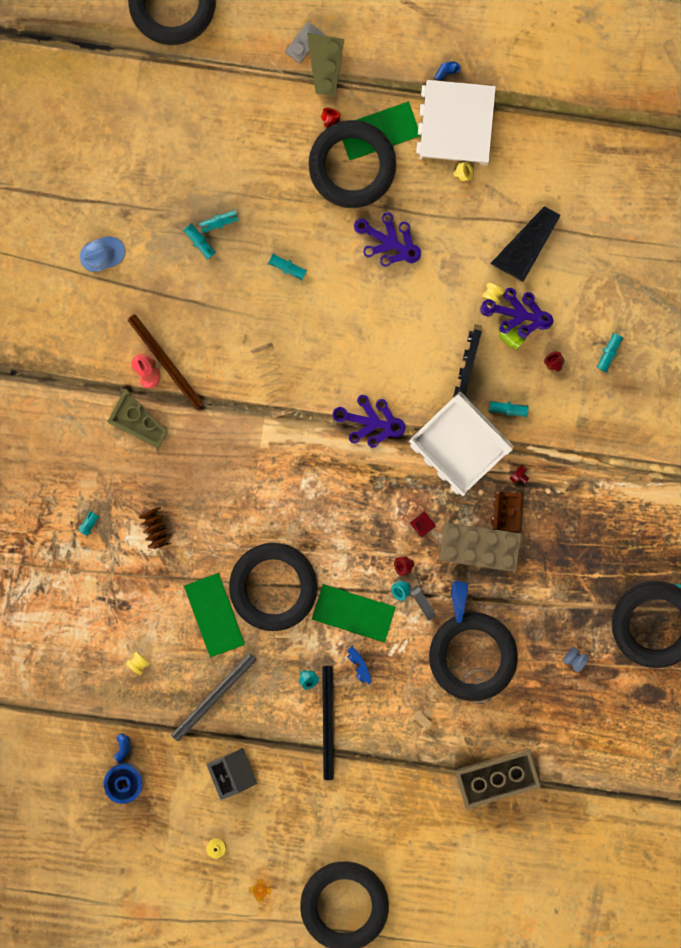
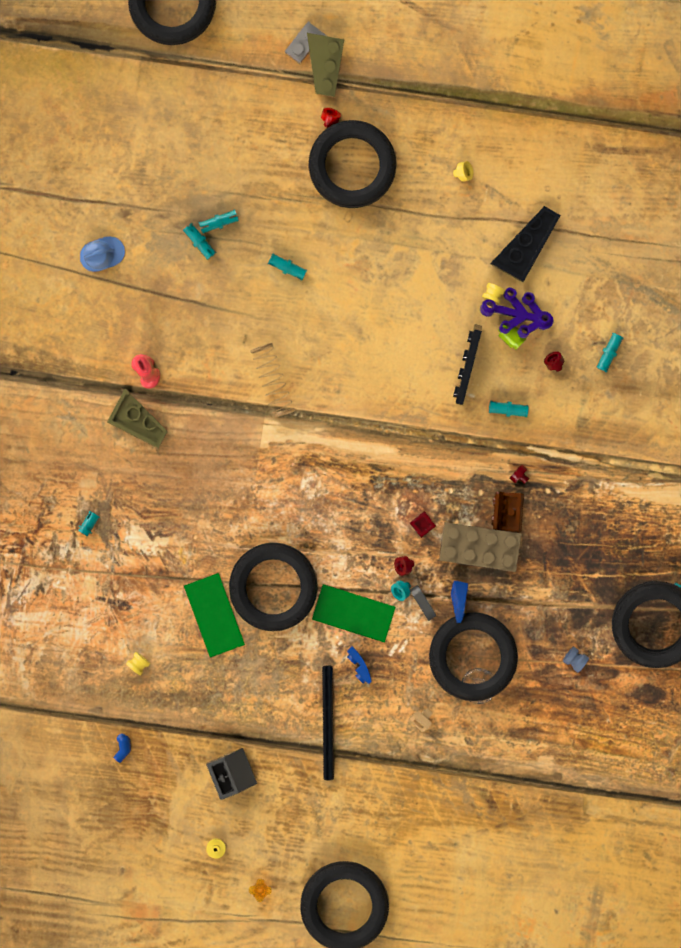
blue brick [103,763,144,804] -> none
reddish brown axle [128,314,203,409] -> none
reddish brown piece [139,507,172,549] -> none
dark grey axle [171,653,257,741] -> none
teal tile [299,670,319,690] -> none
dark purple plant [332,395,406,448] -> none
green piece [342,101,421,161] -> none
dark purple plant [354,212,421,267] -> none
white panel [409,391,514,496] -> none
white panel [416,80,496,165] -> none
blue arm [434,61,461,81] -> none
dark tan brick [454,748,541,810] -> none

